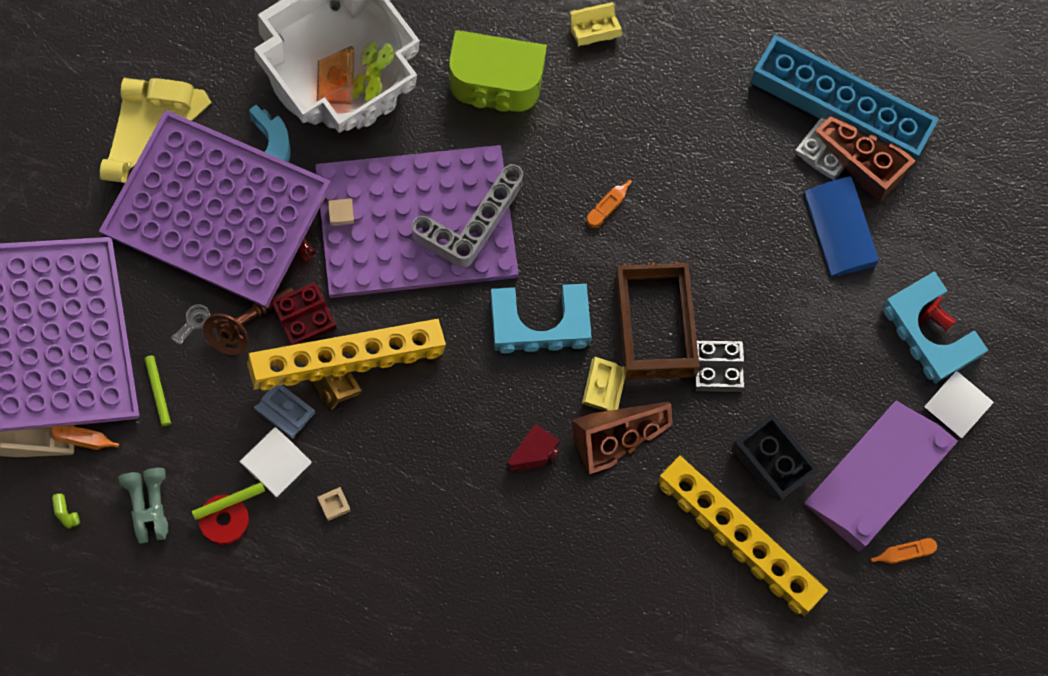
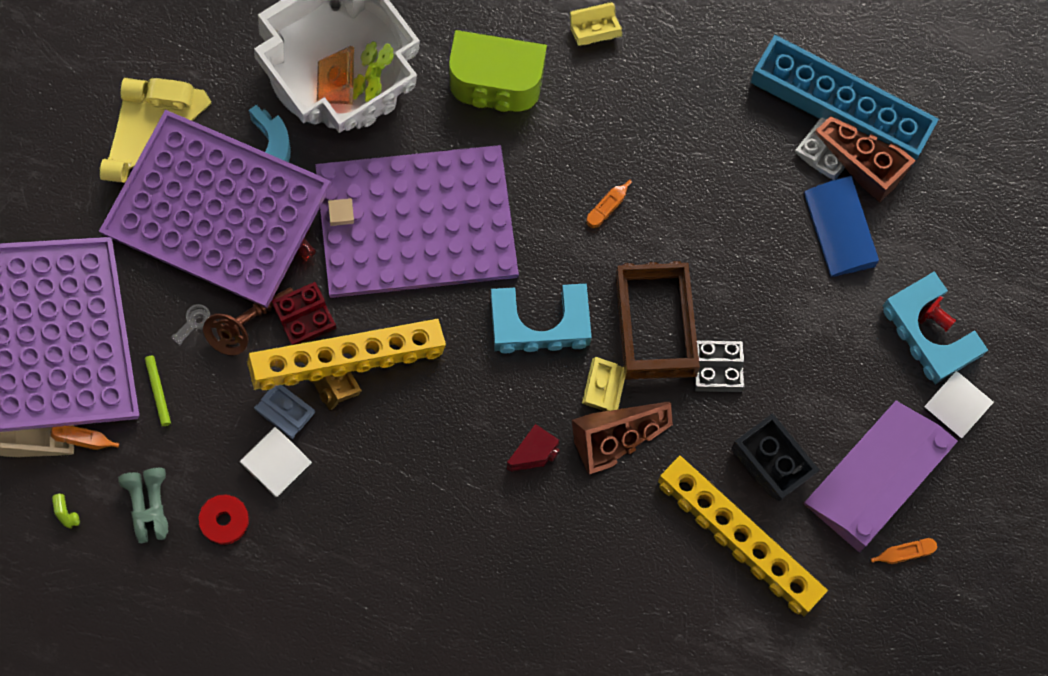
lime bar [192,482,265,520] -> none
tan tile [318,487,350,521] -> none
light grey beam [412,164,523,268] -> none

